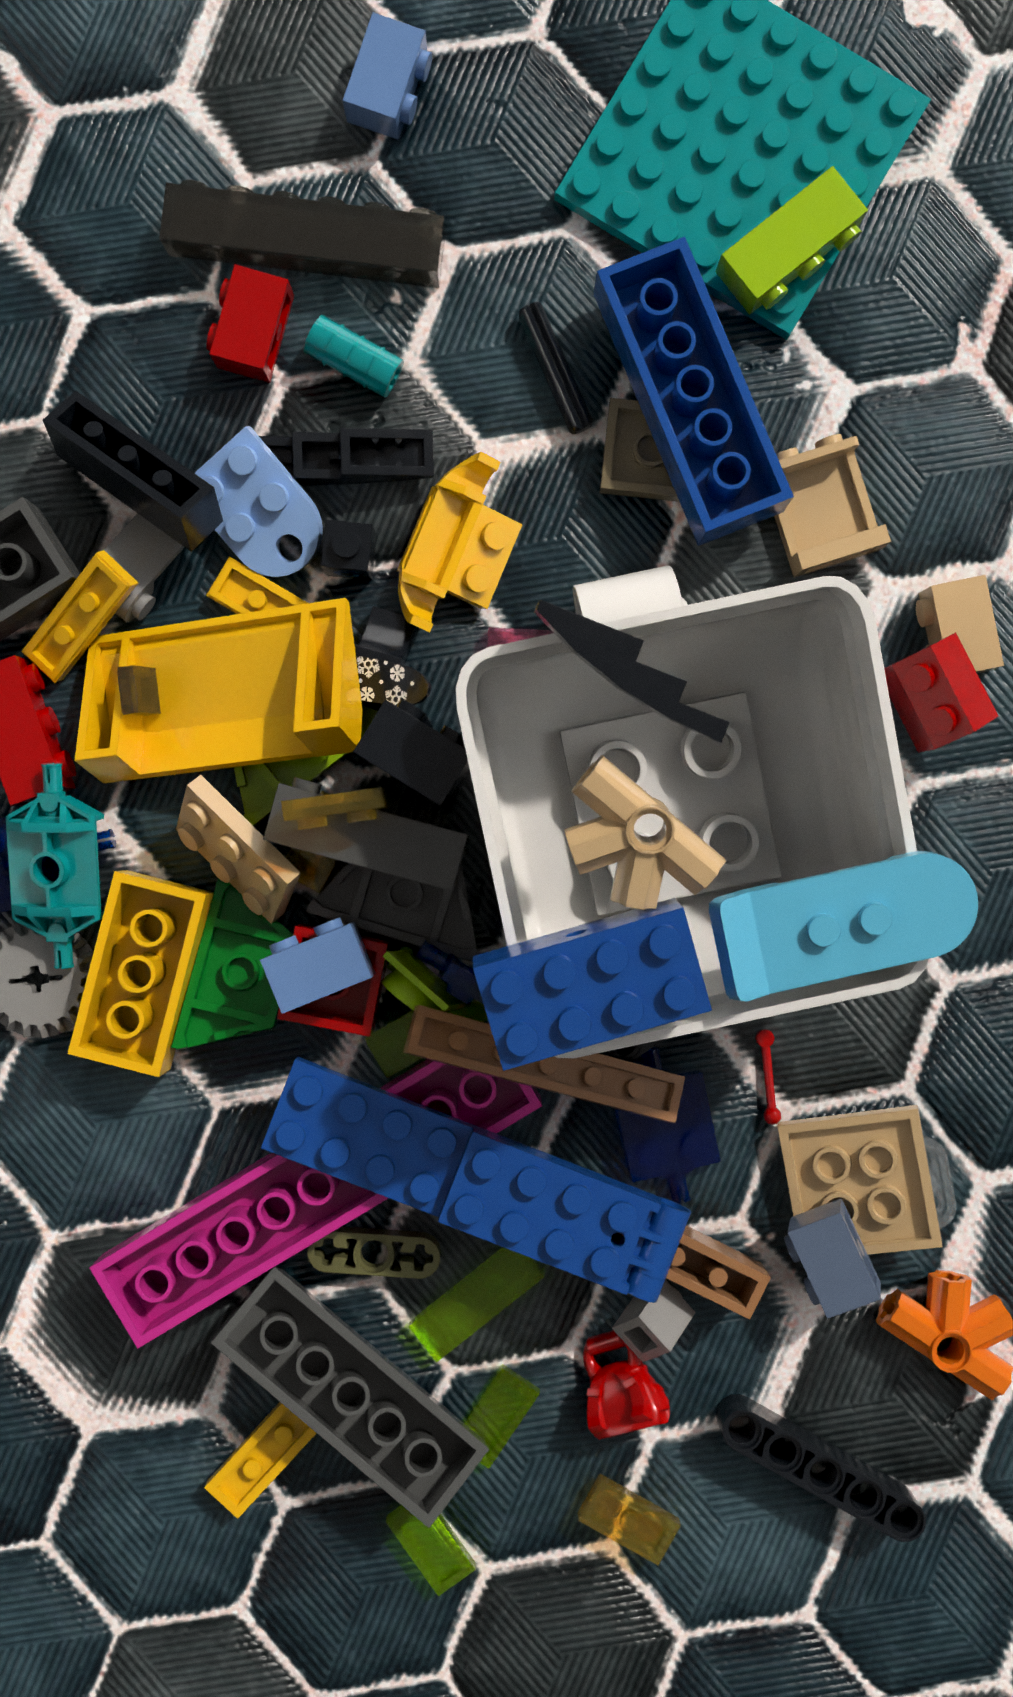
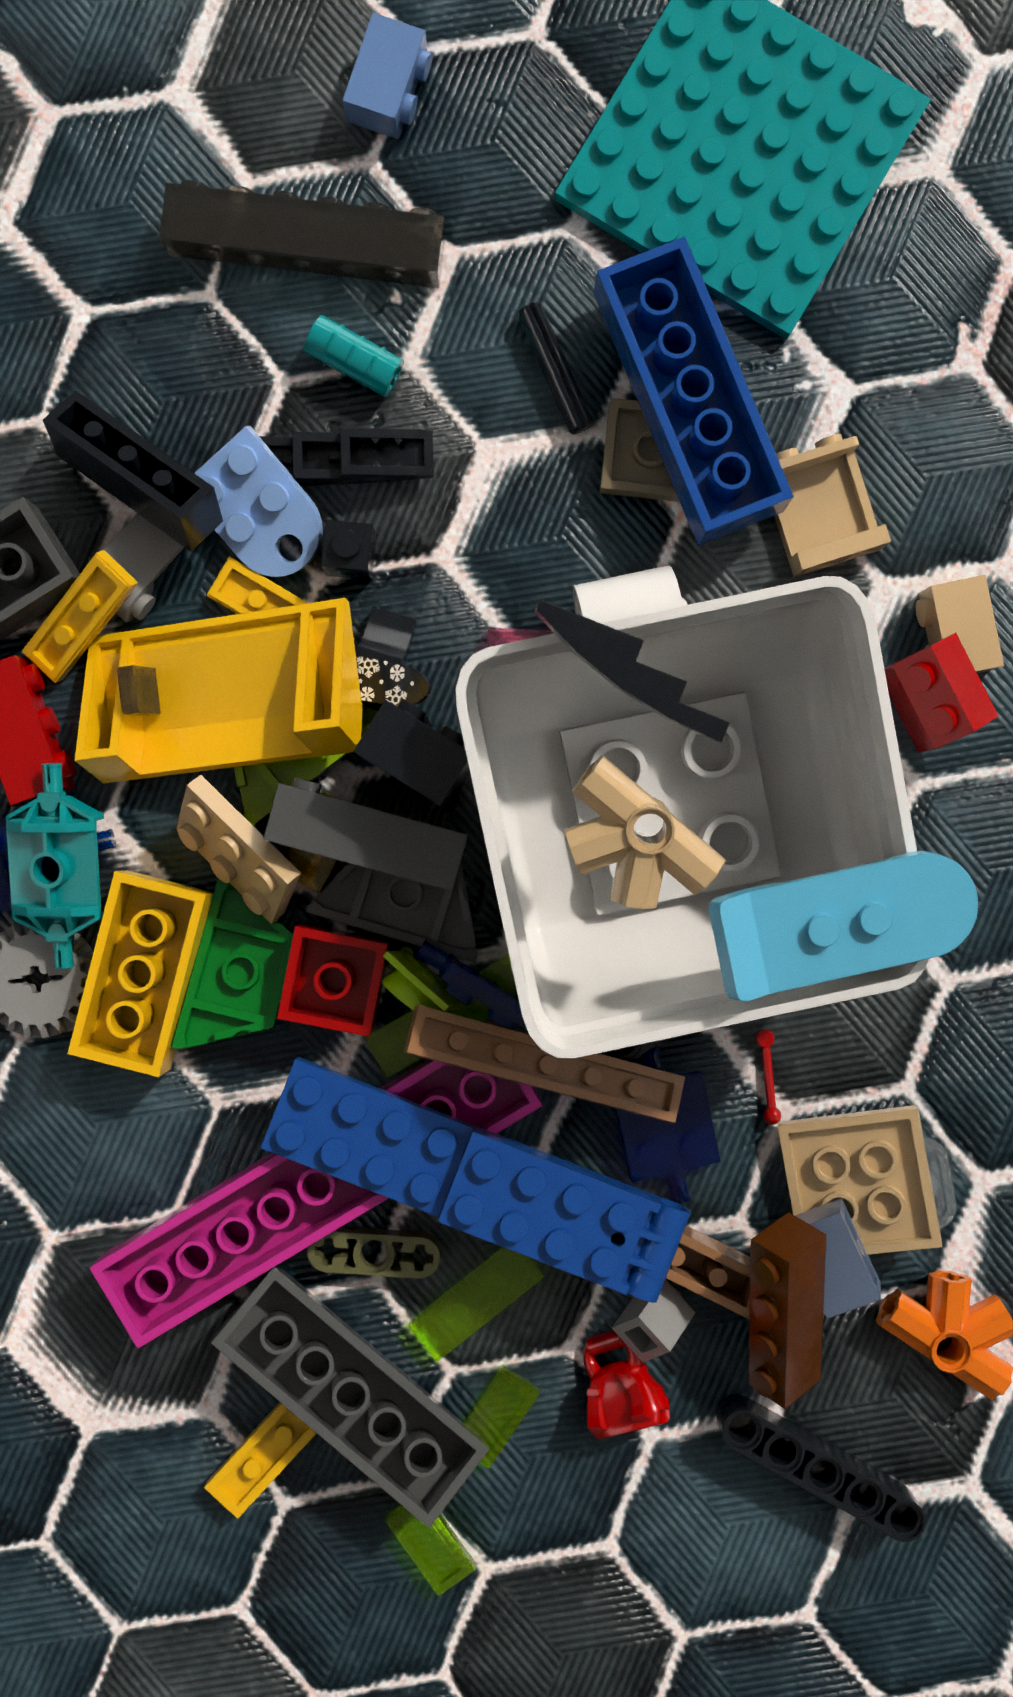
red brick [206,264,295,383] -> none
medium blue brick [260,917,376,1014] -> none
clear yellow plate [281,787,387,830] -> none
yellow plate [397,452,522,633] -> none
blue brick [472,898,712,1071] -> none
clear yellow plate [577,1474,681,1565] -> none
lime brick [715,166,868,315] -> none
none -> reddish brown brick [749,1212,827,1409]

